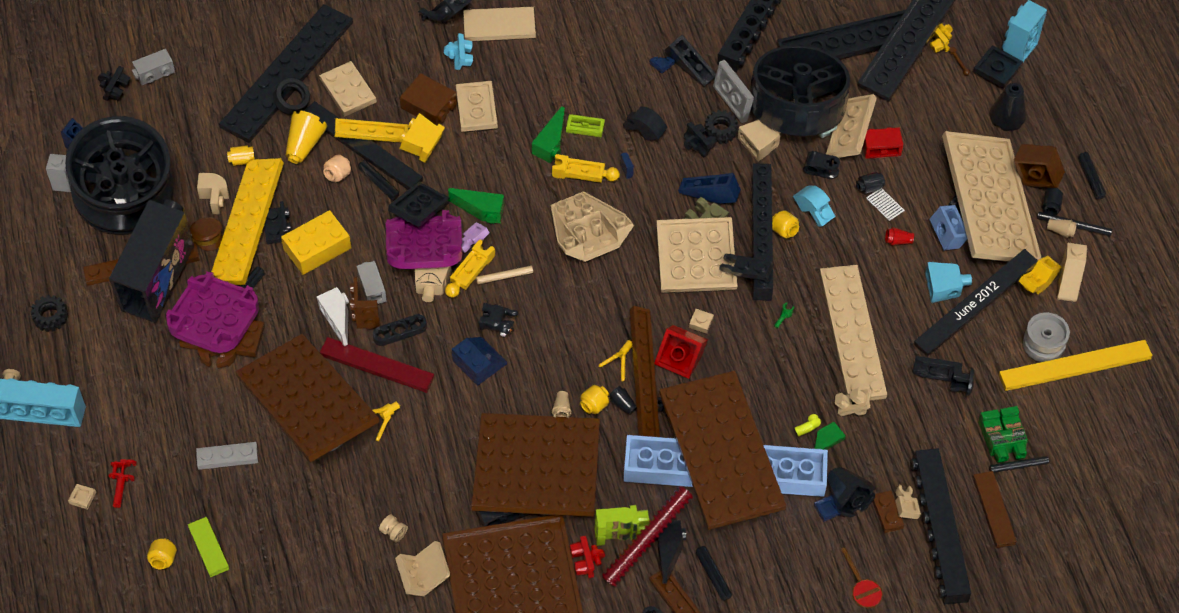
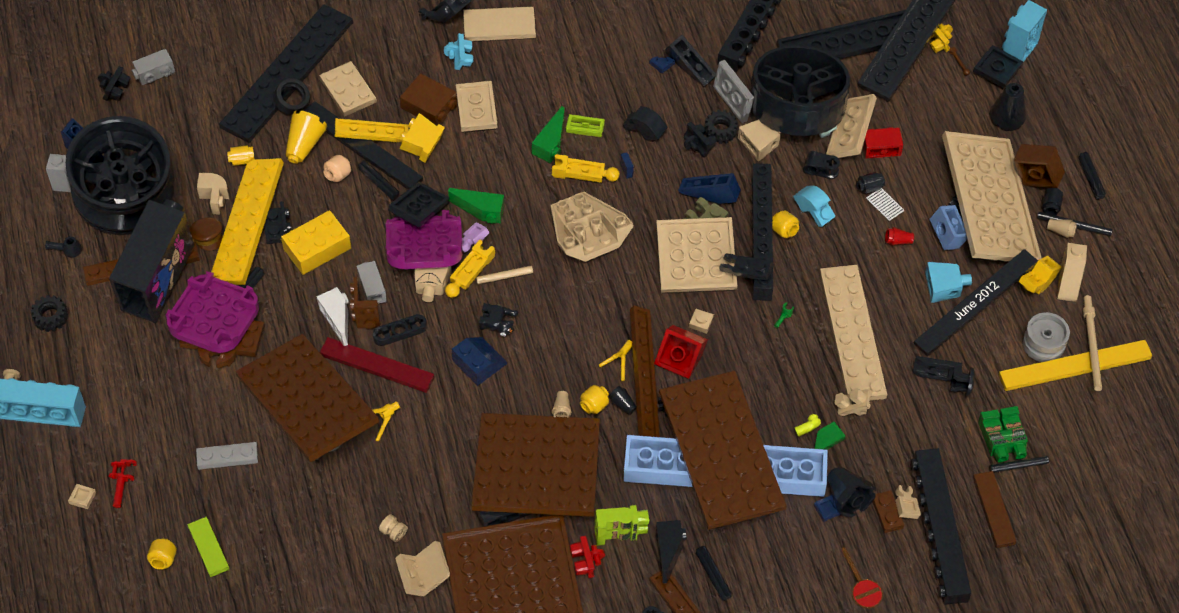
dark red piece [602,486,693,587] -> none
none -> black bar [45,236,82,258]
none -> tan bar [1083,295,1102,391]

